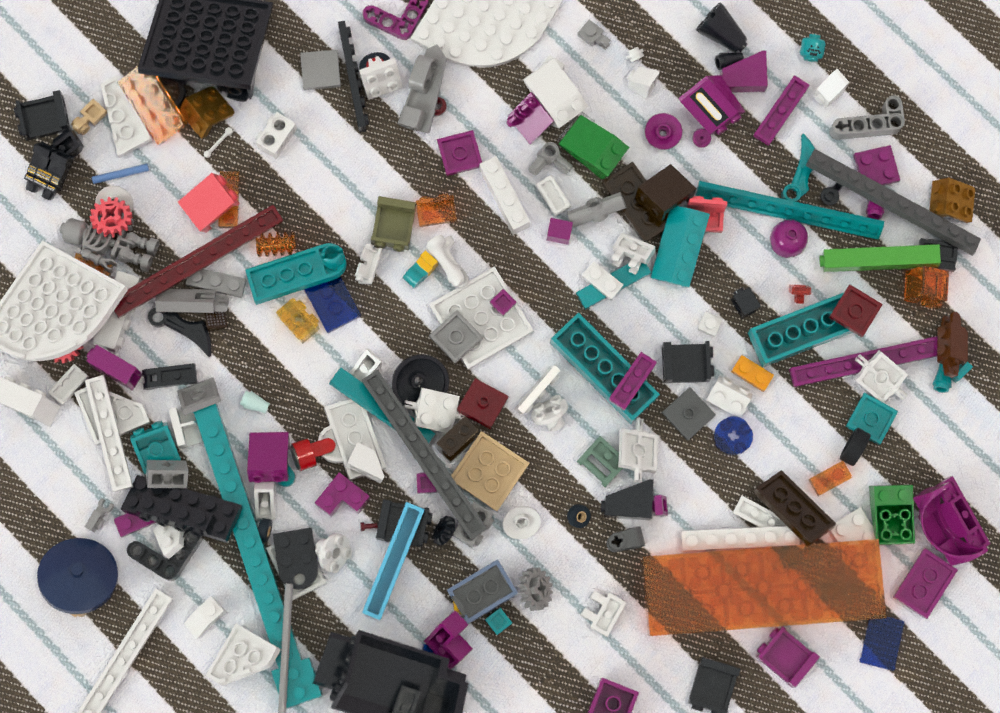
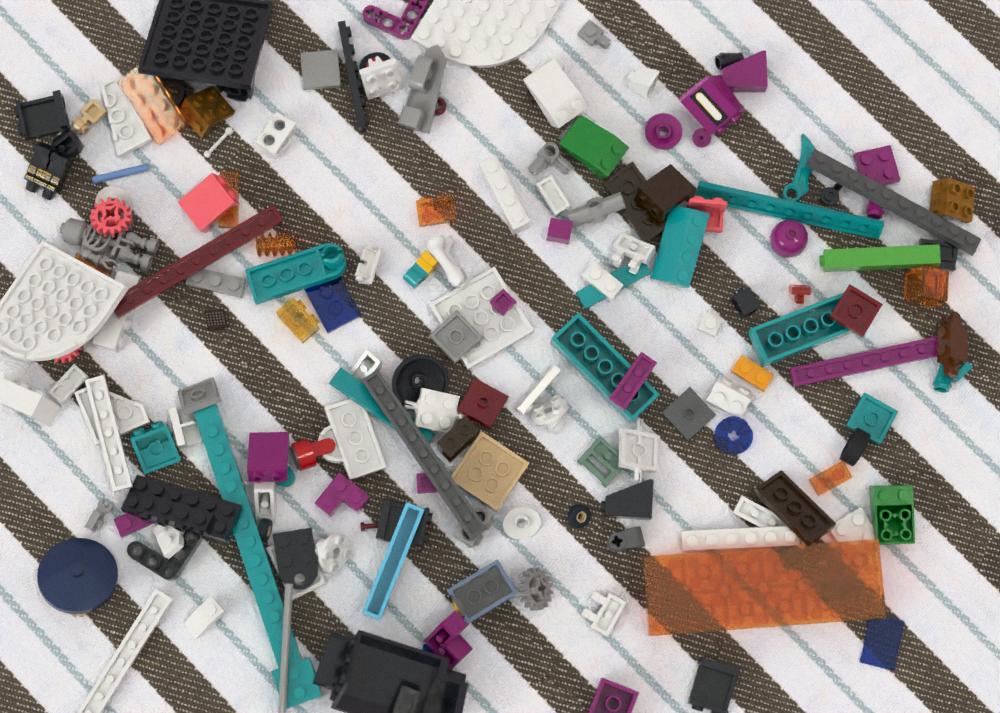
magenta brick [87,345,142,391] -> none
black plate [142,363,198,390] -> none
light grey brick [146,460,188,488] -> none
black piece [148,307,212,357] -> none
light grey hinge [155,289,230,313] -> none
white plate [205,624,281,686] -> none
light aqua cone [240,391,270,413] -> none
white slope [345,442,384,483] -> none
olive panel [371,196,416,252] -> none
black gear [432,515,455,546] -> none
magenta plate [437,130,482,176] -> none
teal plate [485,608,512,635] -> none
hinge [506,92,554,145] -> none
white plate [626,47,644,62] -> none
magenta plate [652,495,668,517] -> none
black panel [662,341,714,383] -> none
black cone [696,2,747,52] -> none
magenta plate [753,75,810,146] -> none
magenta panel [756,626,820,688] -> none
teal head [800,34,826,62] -> none
white slope [814,69,850,108] -> none
light grey beam [829,95,905,140] -> none
white plate [854,350,908,403] -> none
magenta plate [893,548,958,619] -> none
magenta piece [913,476,990,566] -> none

